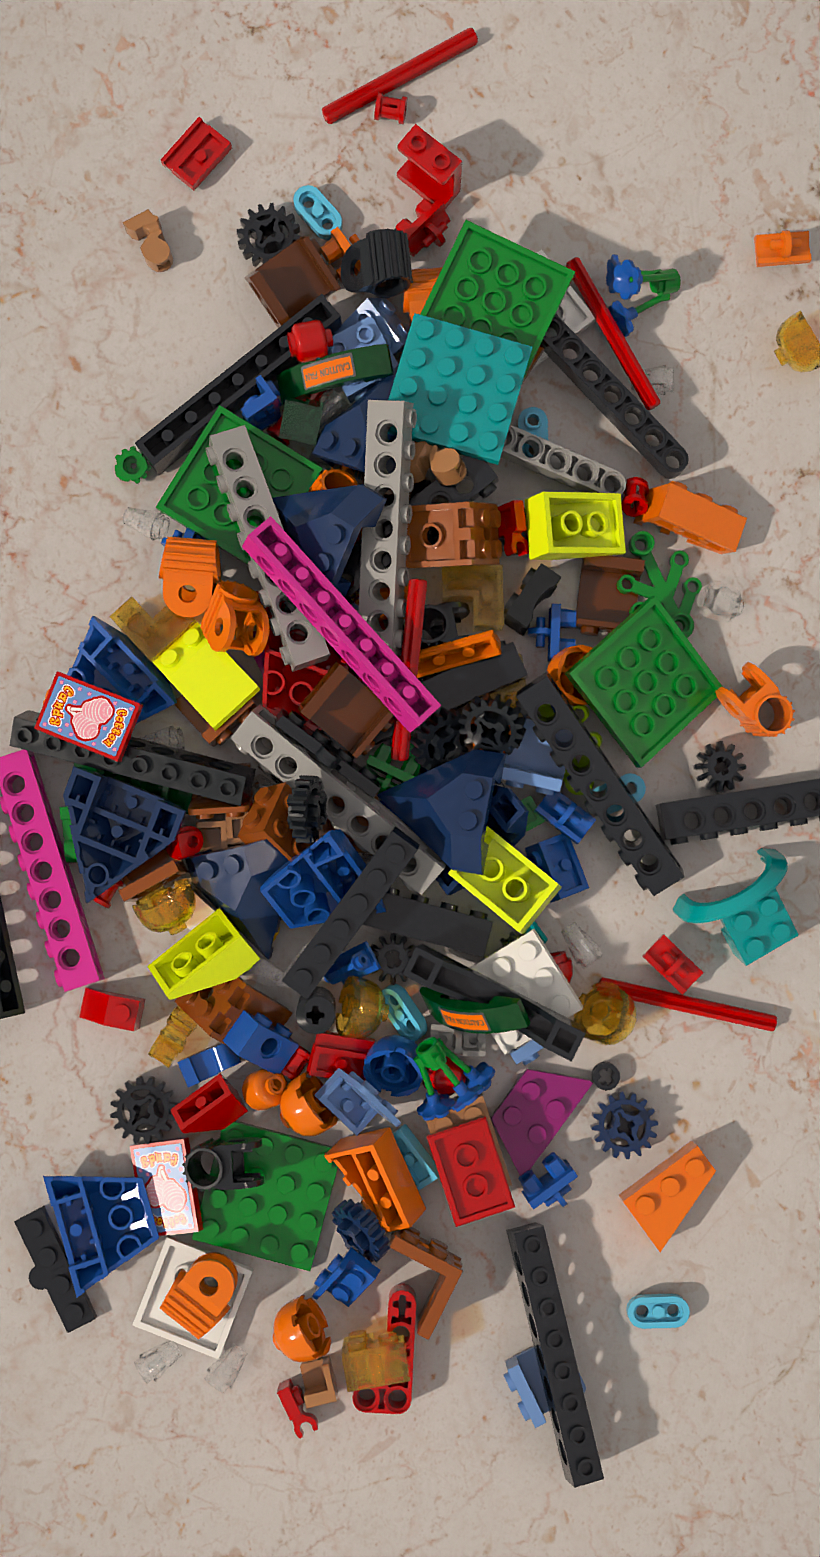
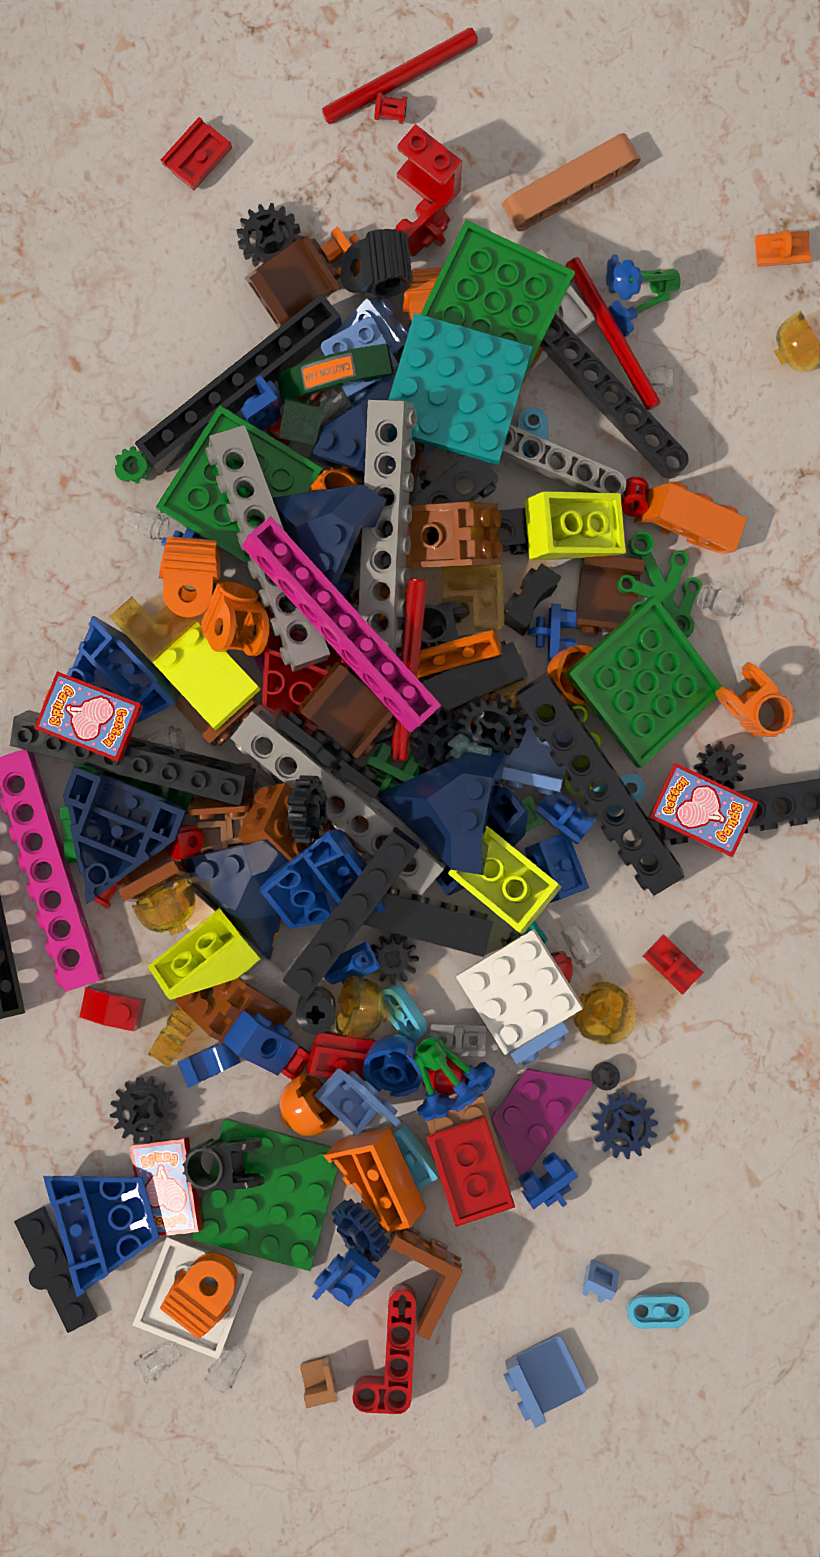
medium nougat leg [123,209,173,272] -> none
red slope [170,1073,248,1134] -> none
orange head [242,1068,287,1111] -> none
orange cylinder [273,1295,331,1362] -> none
red plate [277,1378,318,1438] -> none
red head [287,320,333,363] -> none
medium azure plate [293,185,342,240] -> none
clear yellow brick [341,1330,410,1392] -> none
black arch [402,944,588,1062] -> none
medium nougat leg [410,441,467,486] -> none
dark green slope [419,987,531,1034] -> none
red plate [497,500,529,556] -> none
black brick [506,1222,604,1488] -> none
red axle [598,977,777,1031] -> none
orange wedge [619,1141,716,1252] -> none
teal piece [672,848,799,966] -> none
none -> clear light blue hand [448,734,492,758]
none -> nougat beam [502,133,641,232]
none -> medium blue tile [583,1259,619,1303]
none -> tile [648,763,758,858]

